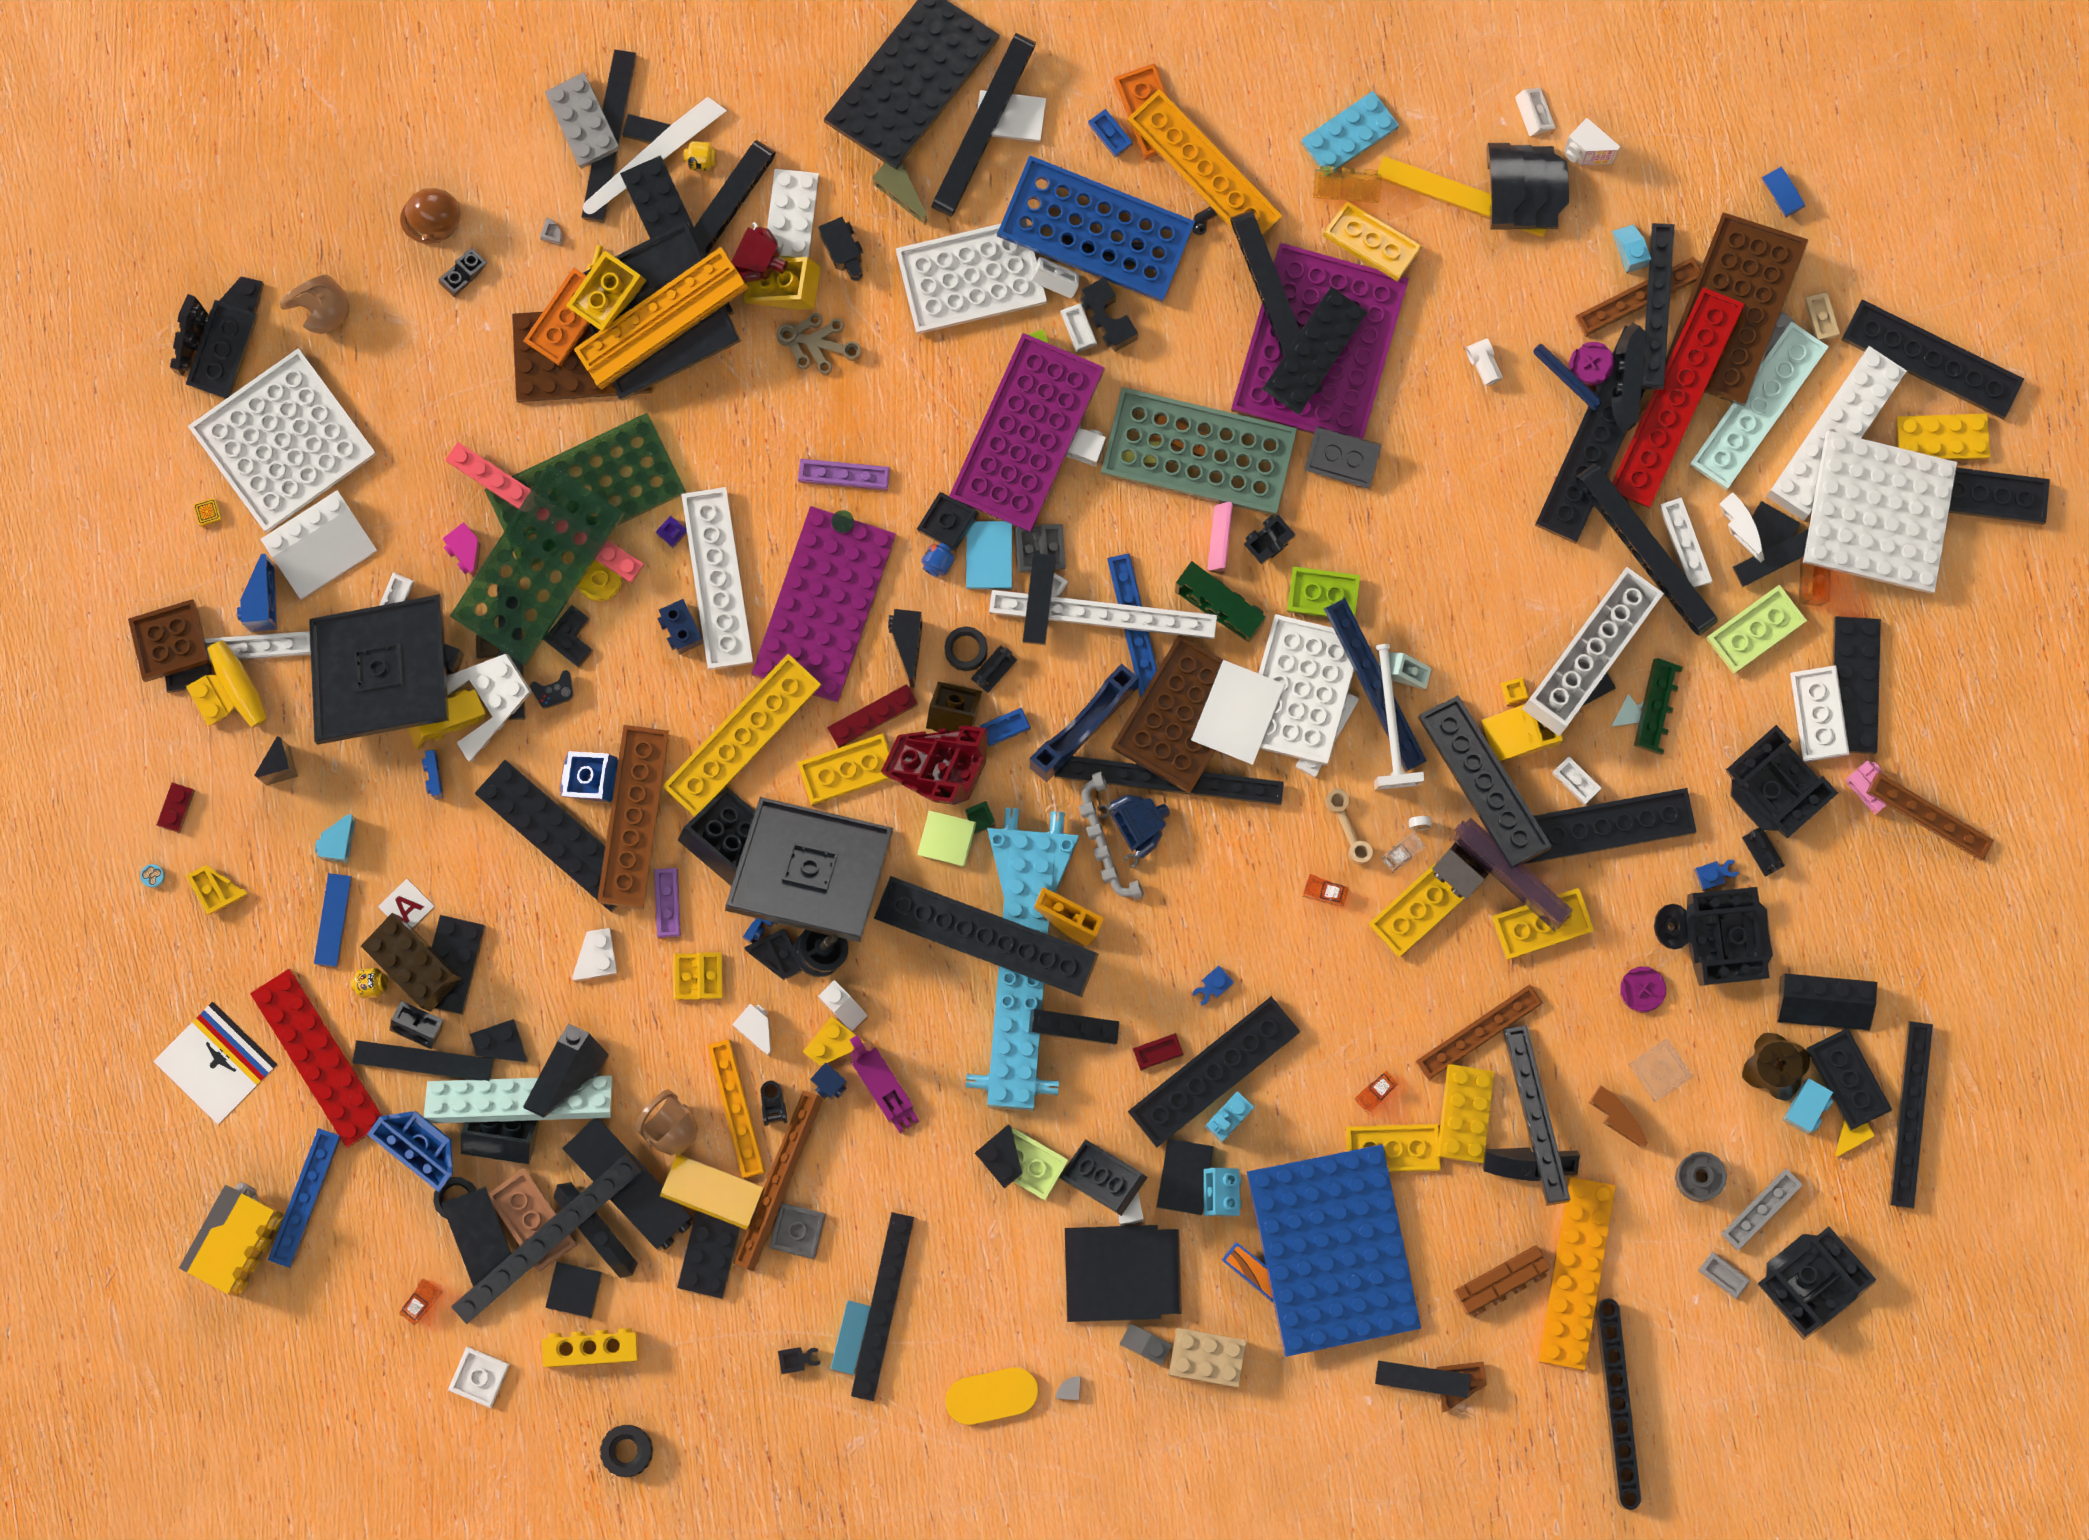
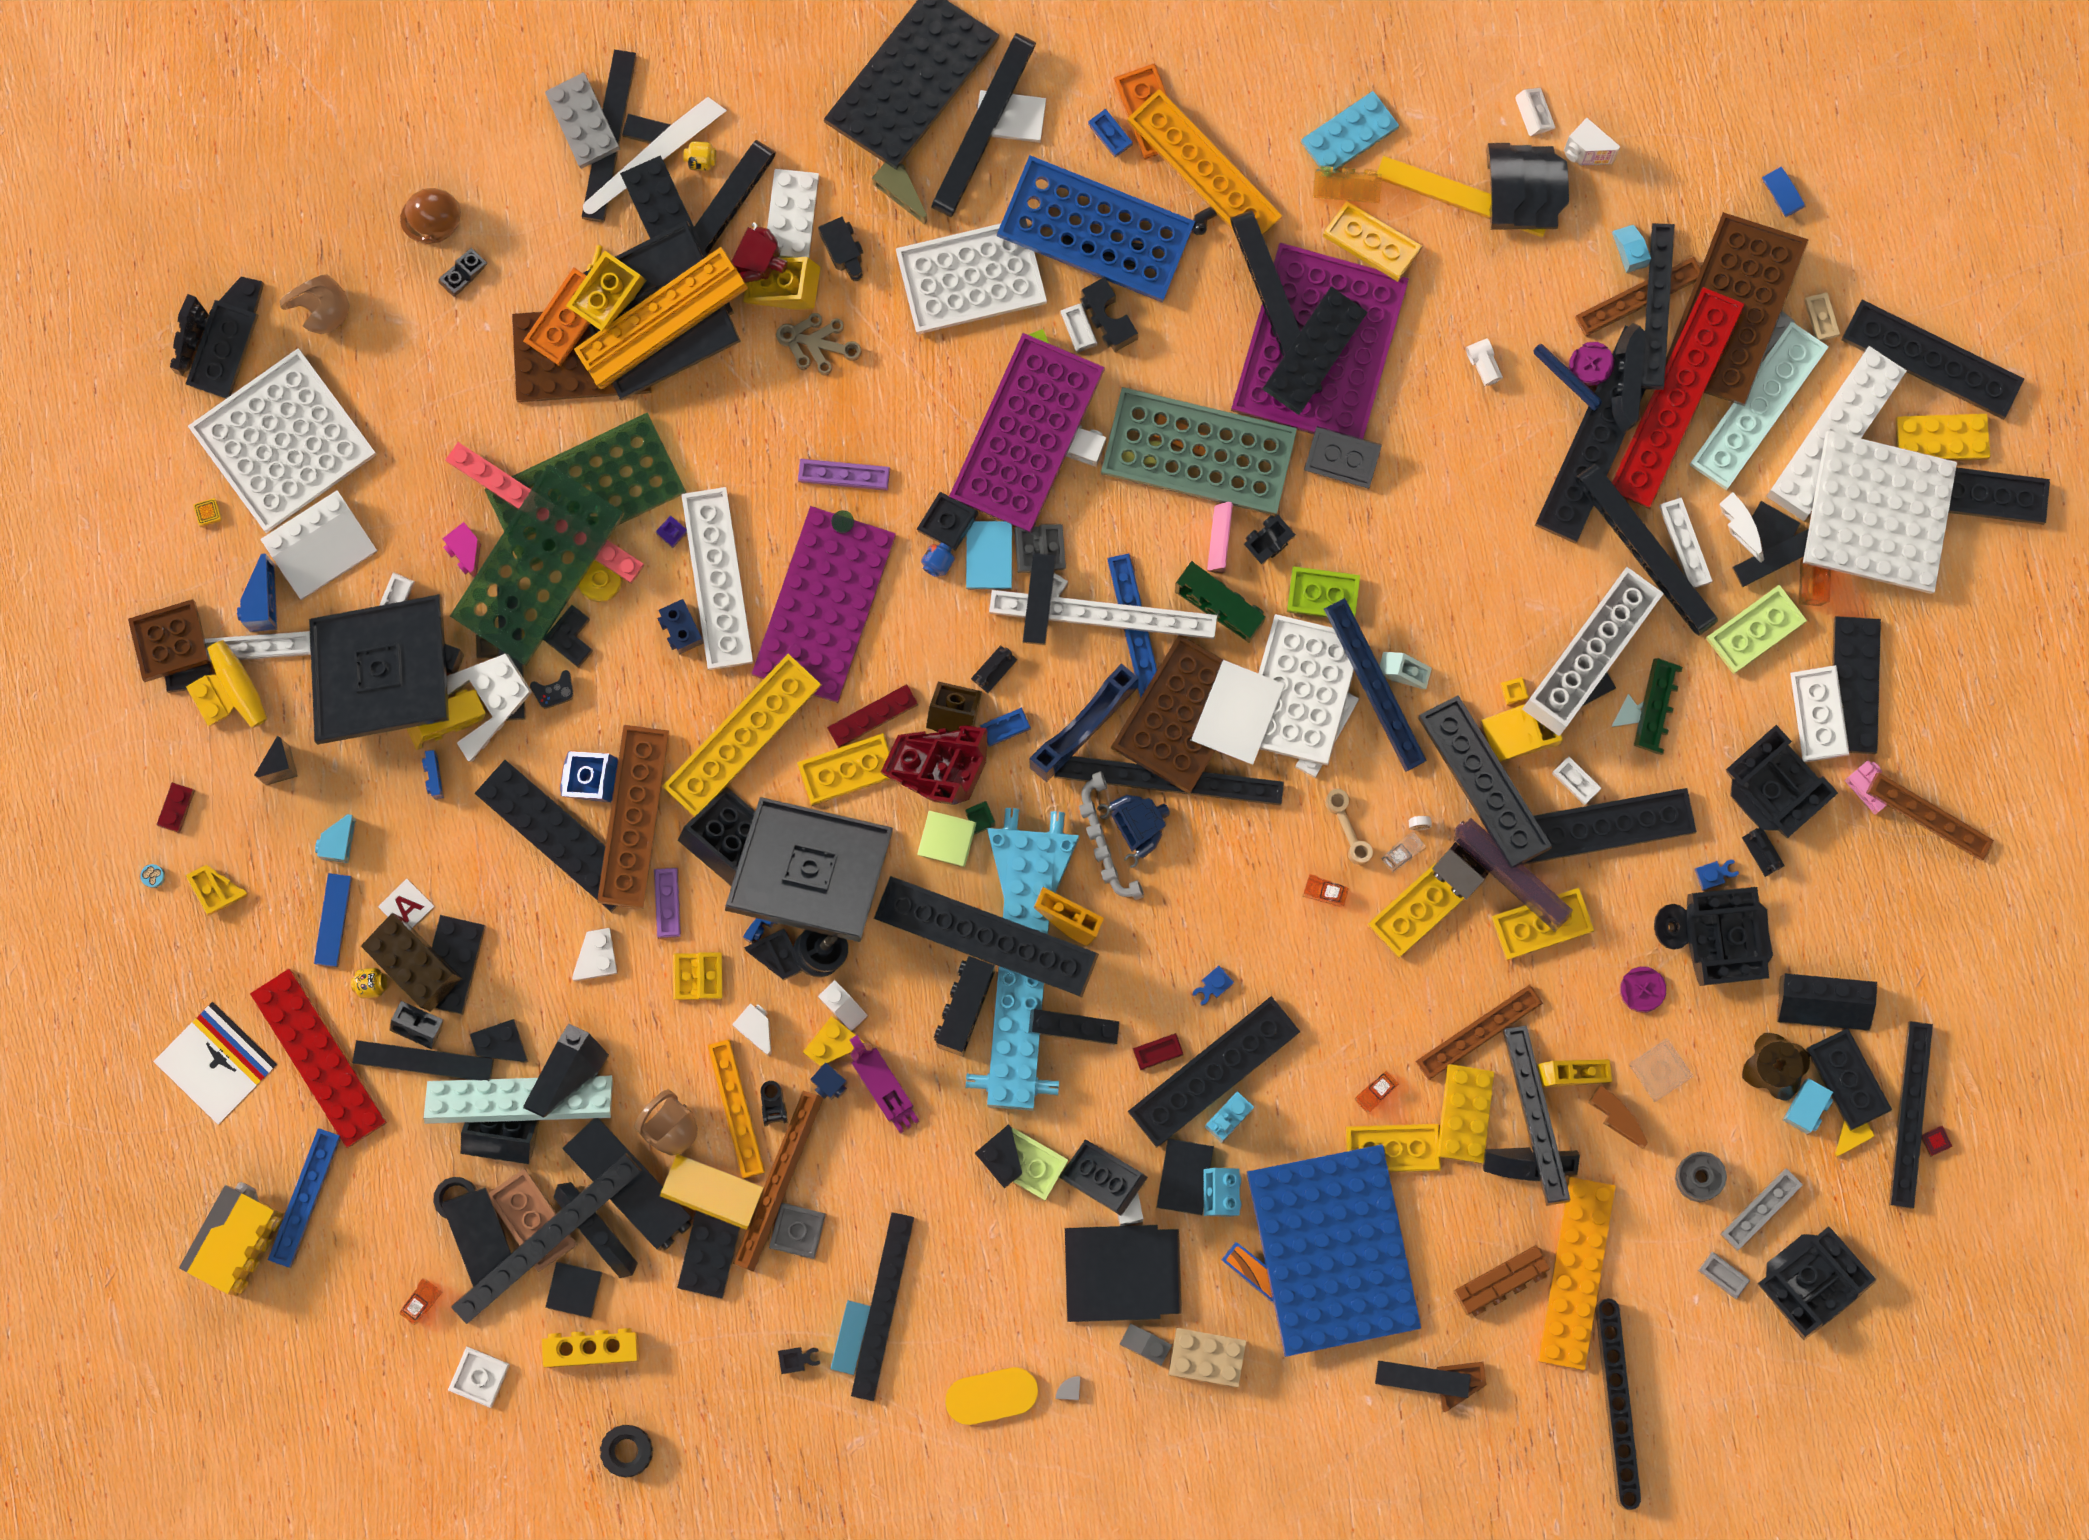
blue wedge [367,1111,453,1192] -> none
light grey tile [540,217,563,246] -> none
black slope [888,609,923,688] -> none
black tyre [944,626,988,671] -> none
white slope [1032,257,1080,298] -> none
white tile [1374,644,1424,790] -> none
none -> black brick [934,956,995,1057]
none -> yellow slope [1537,1059,1612,1087]
none -> tile [1921,1125,1953,1157]

